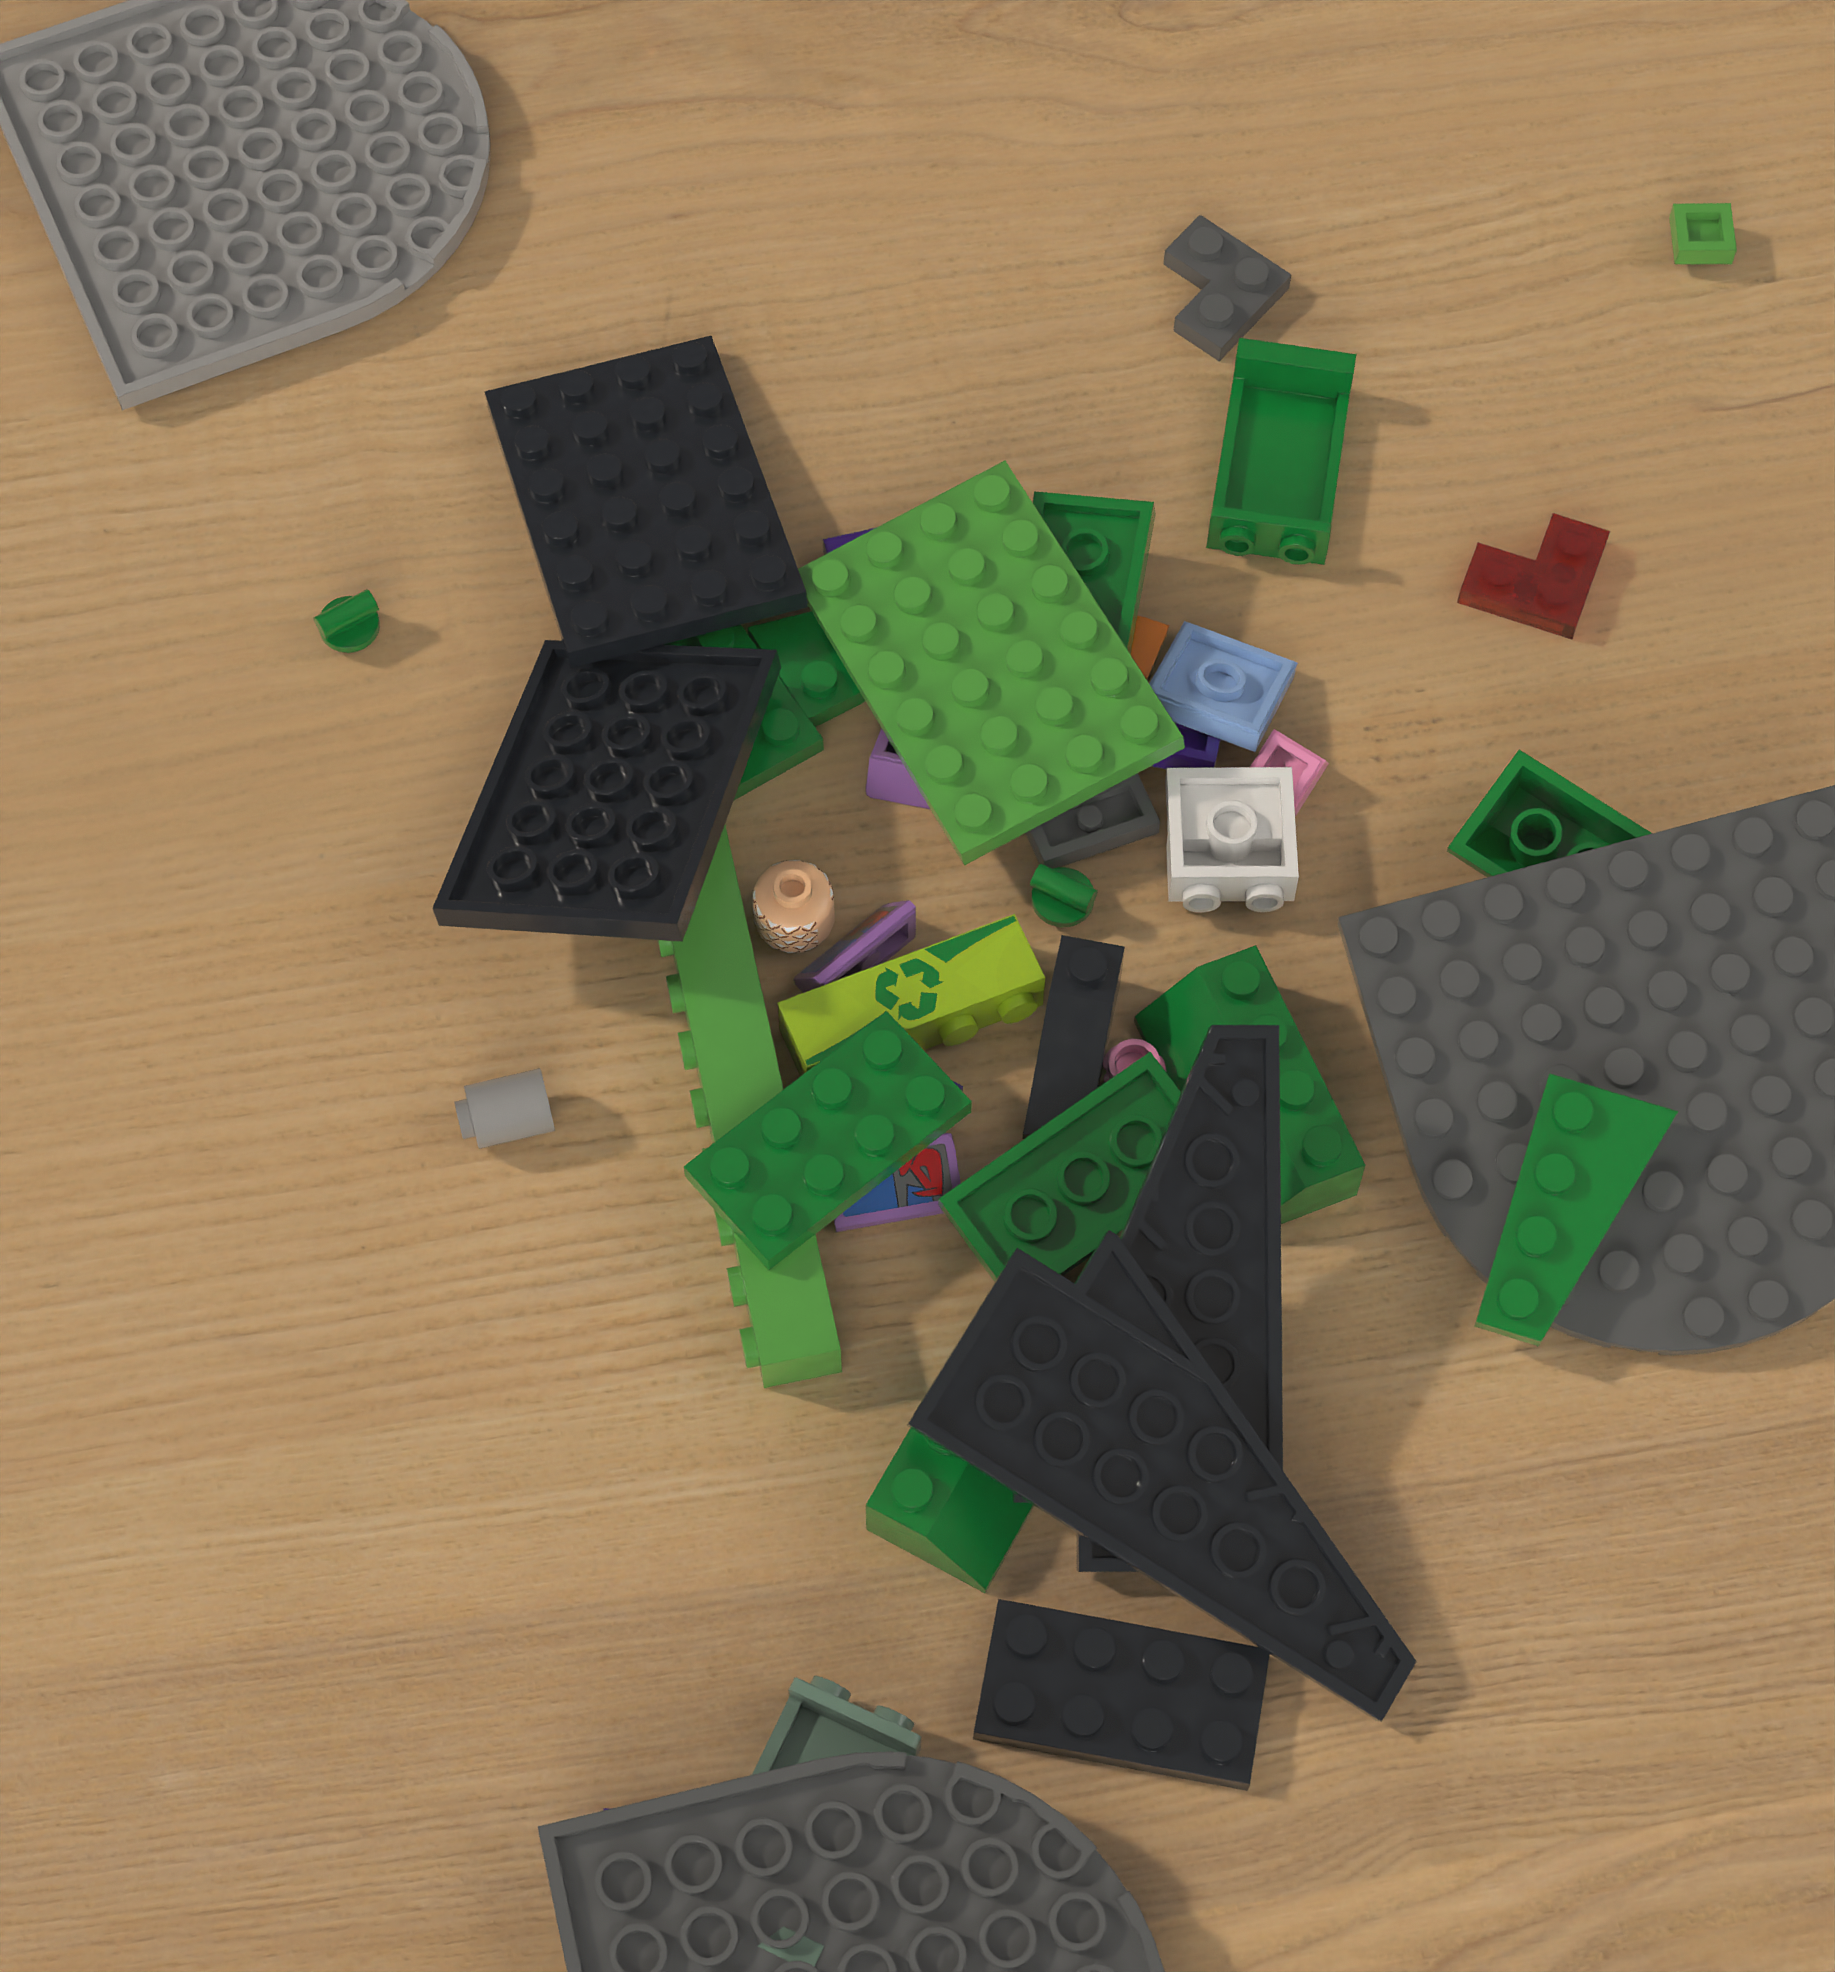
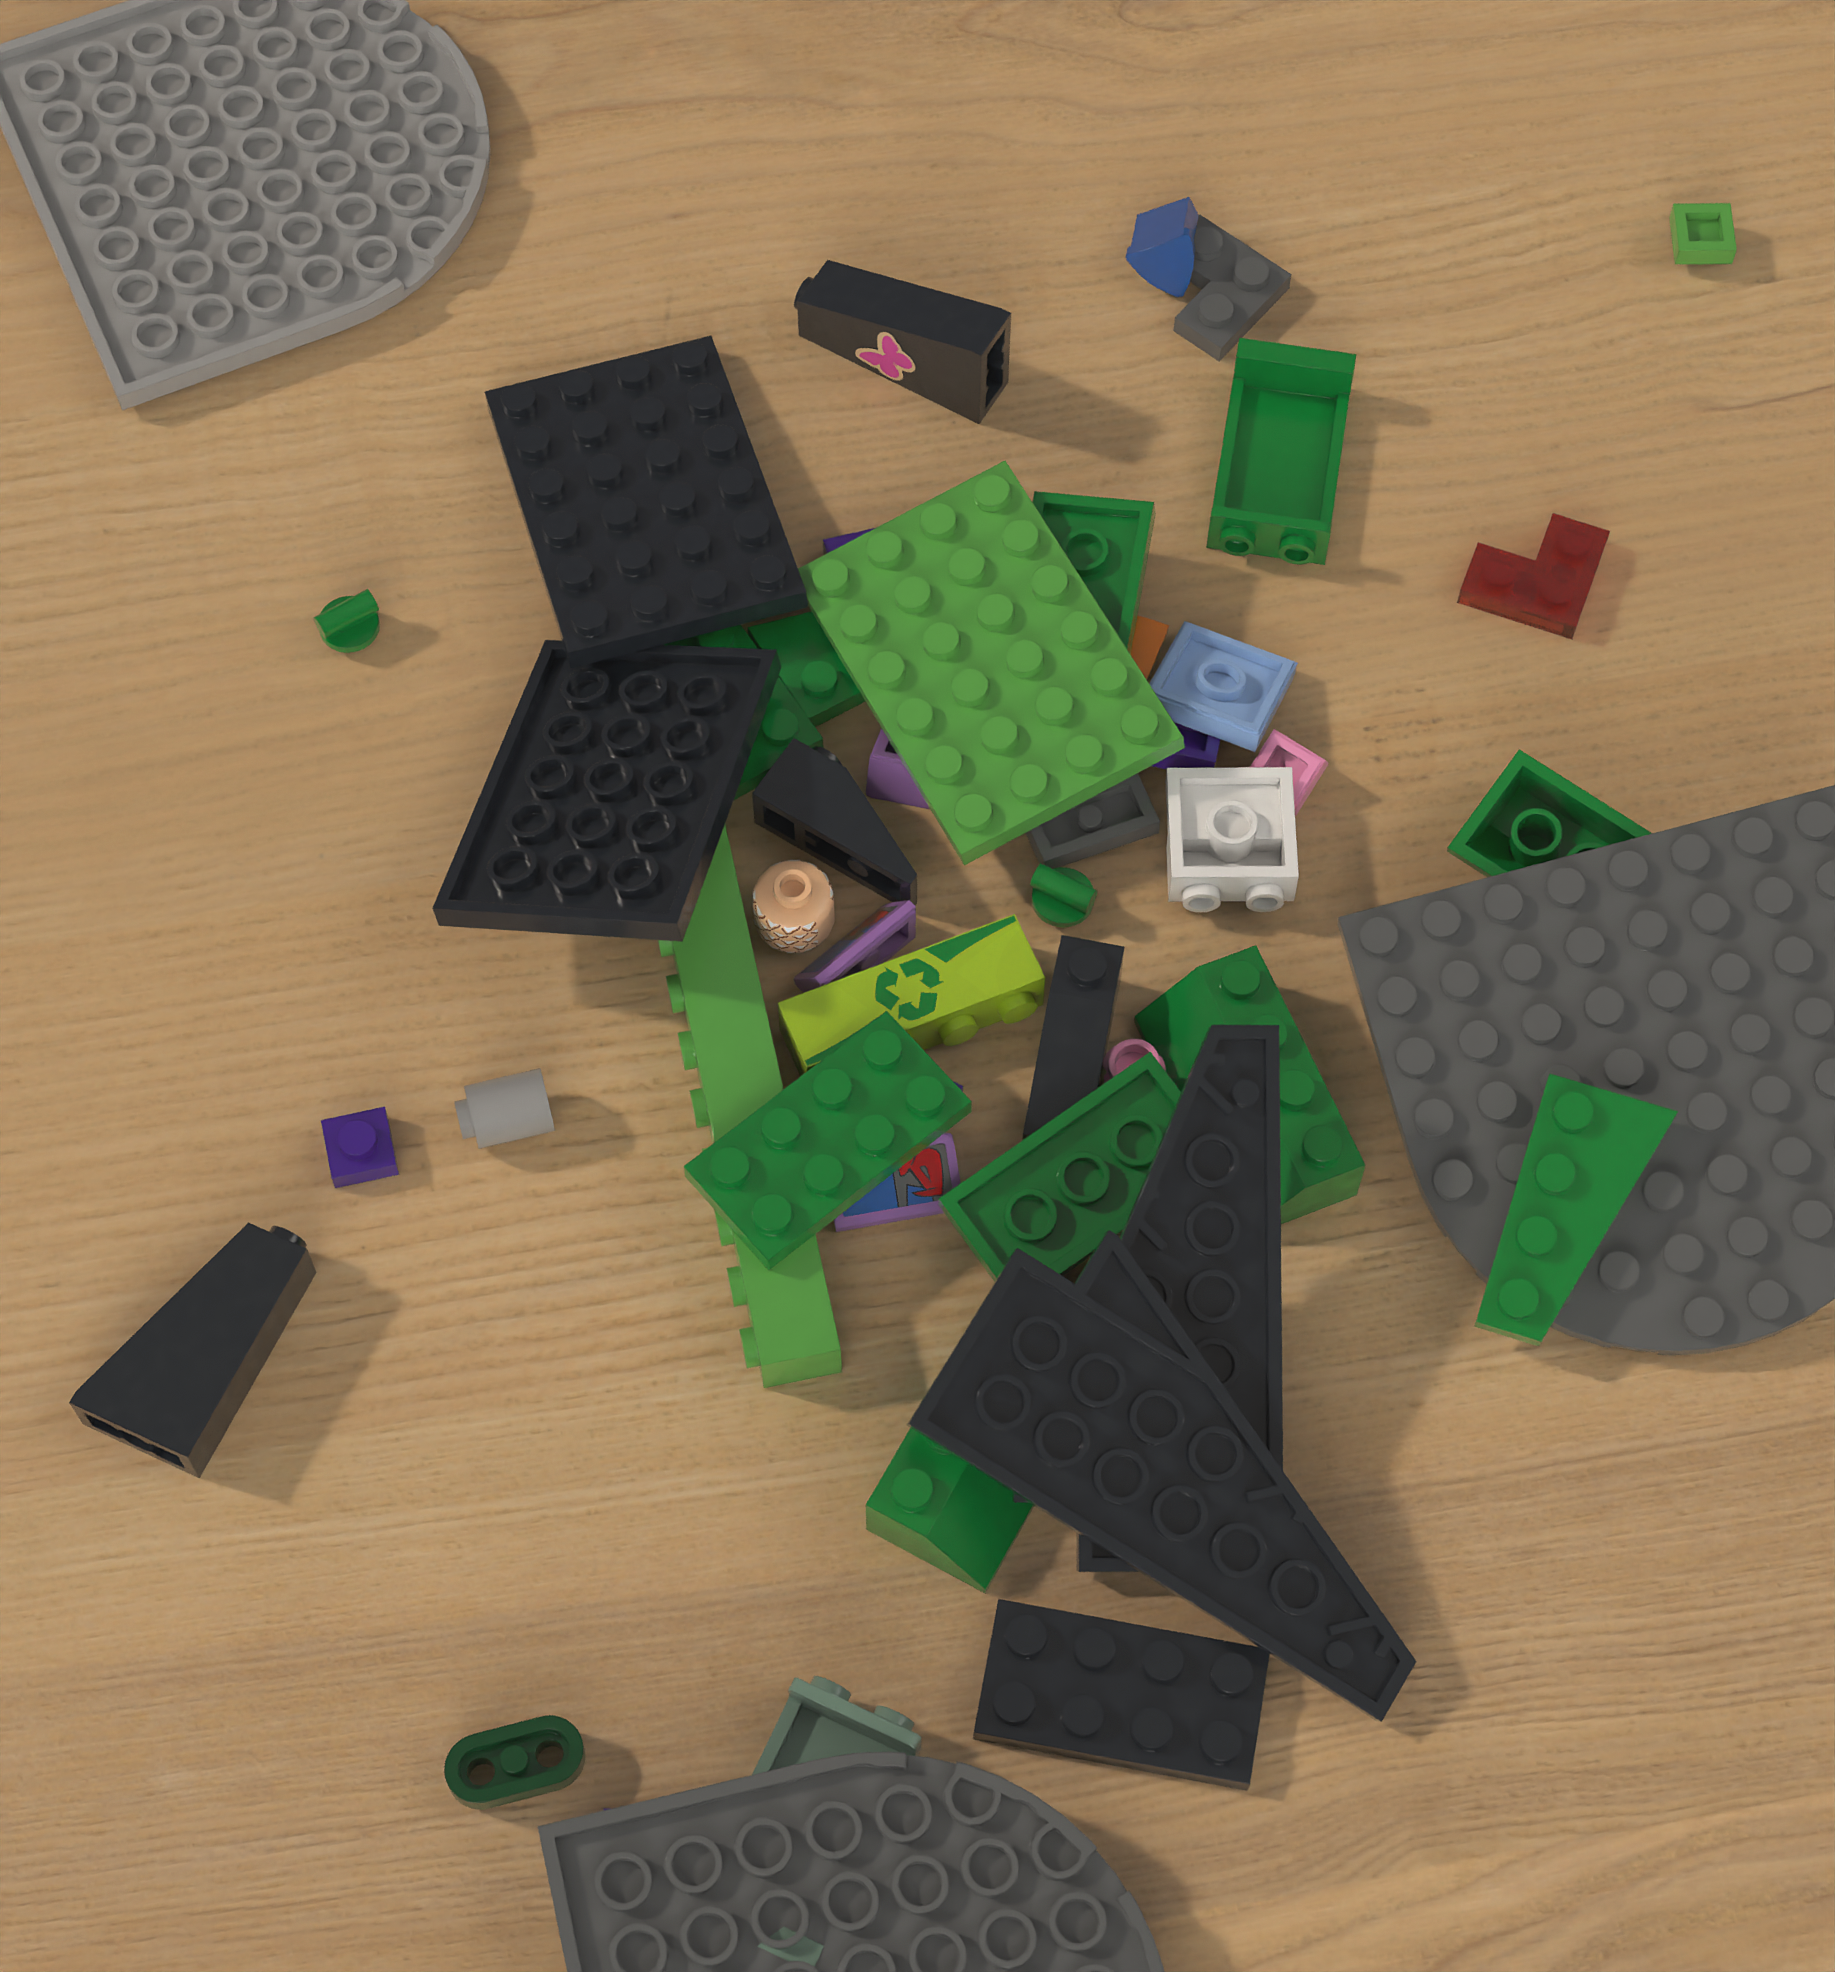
none -> black slope [69,1222,317,1478]
none -> dark purple plate [321,1107,399,1188]
none -> dark green plate [444,1715,586,1810]
none -> black slope [752,738,917,906]
none -> black slope [794,260,1011,424]
none -> blue tile [1126,197,1199,297]

